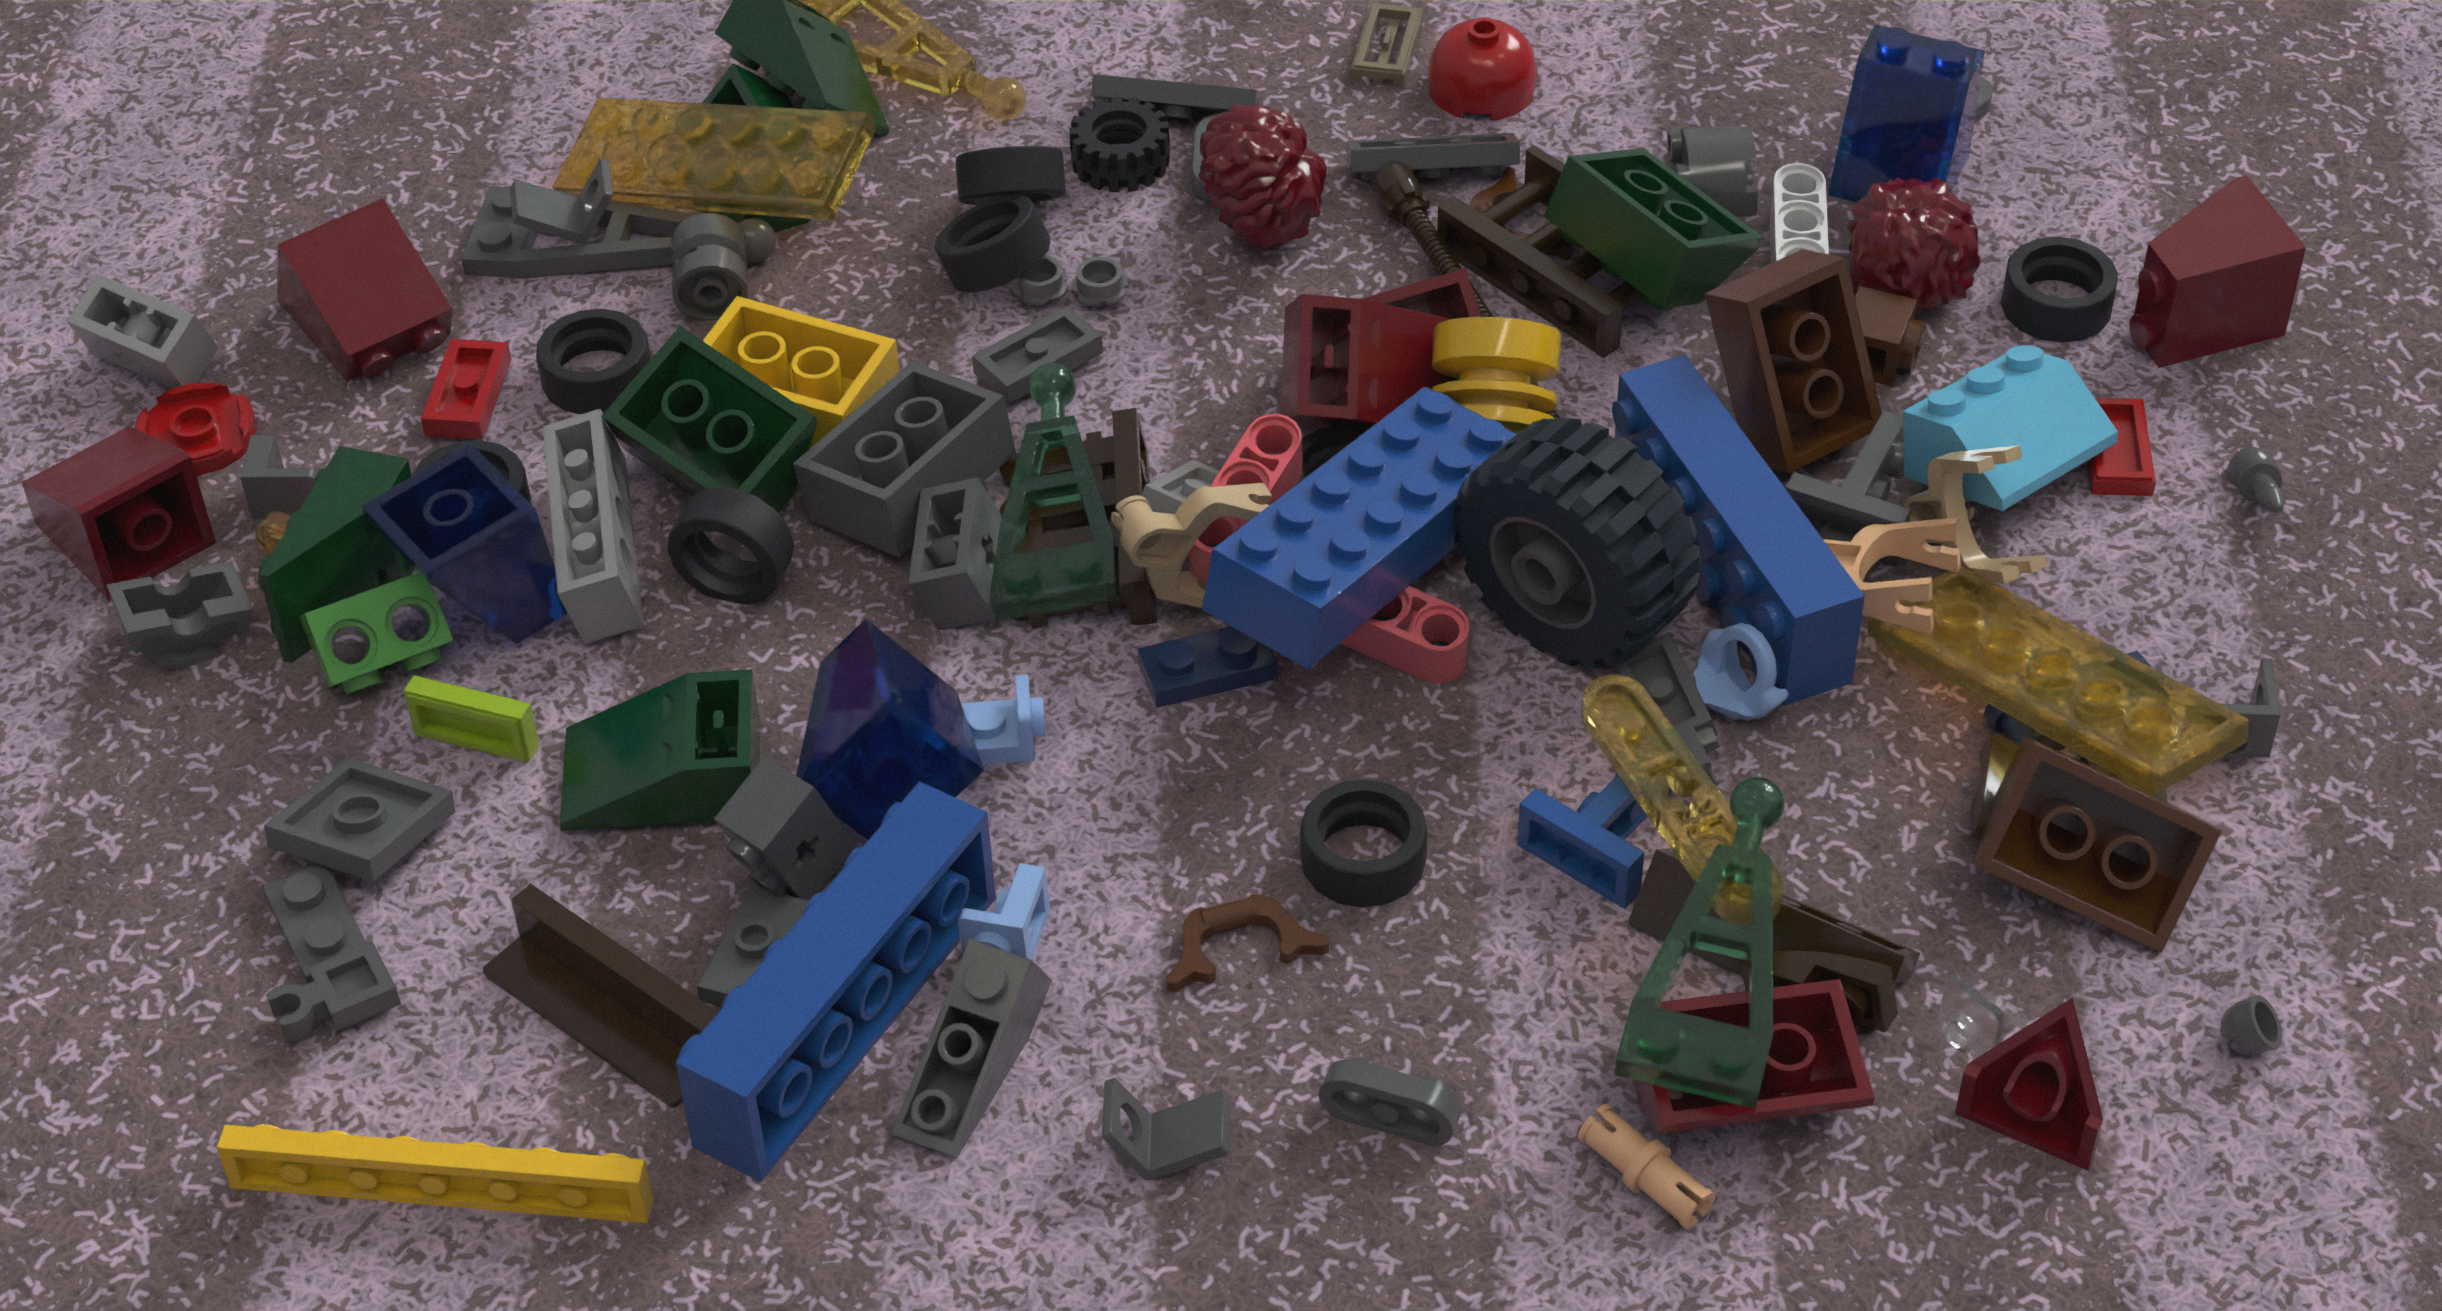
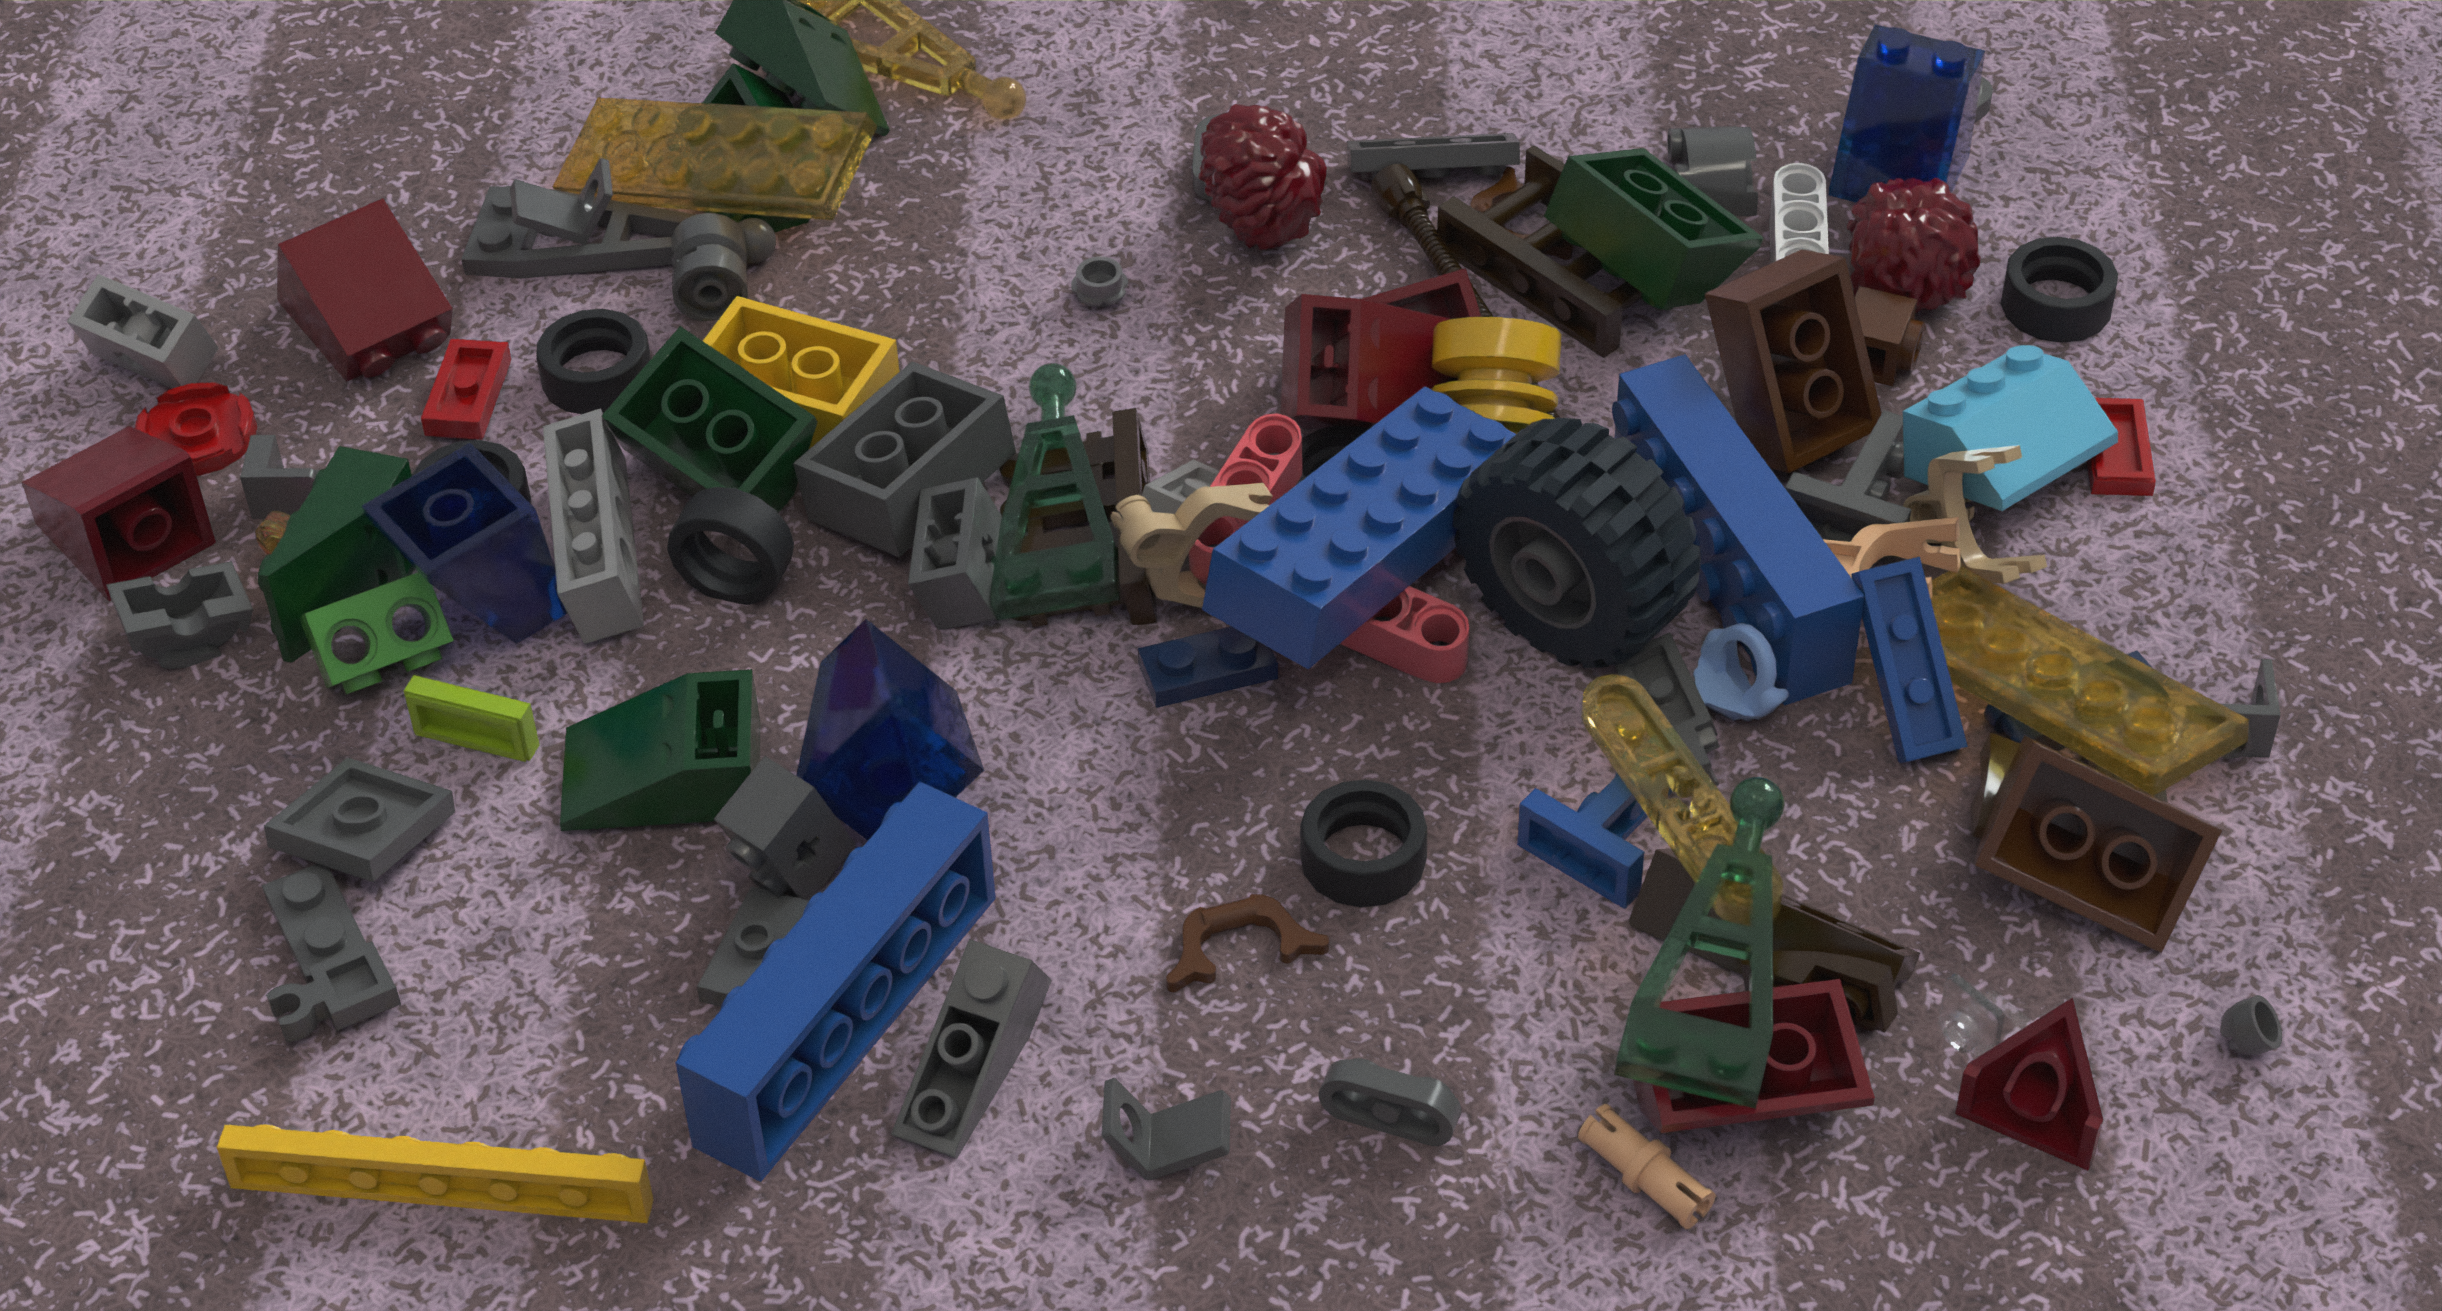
dark brown panel [483,883,719,1108] -> none
black tyre [934,195,1051,293] -> none
light blue bracket [953,674,1046,767] -> none
black tyre [955,146,1066,205] -> none
light blue bracket [958,863,1050,960] -> none
dark grey plate [972,305,1103,404] -> none
flat silver plate [1011,255,1068,306] -> none
black tyre [1069,97,1170,193] -> none
dark grey plate [1091,74,1264,120] -> none
dark tan tile [1351,3,1423,88] -> none
red cylinder [1428,17,1537,121] -> none
dark red slope [2129,175,2306,368] -> none
dark grey bar [2227,447,2284,513] -> none
none -> blue plate [1851,557,1968,763]

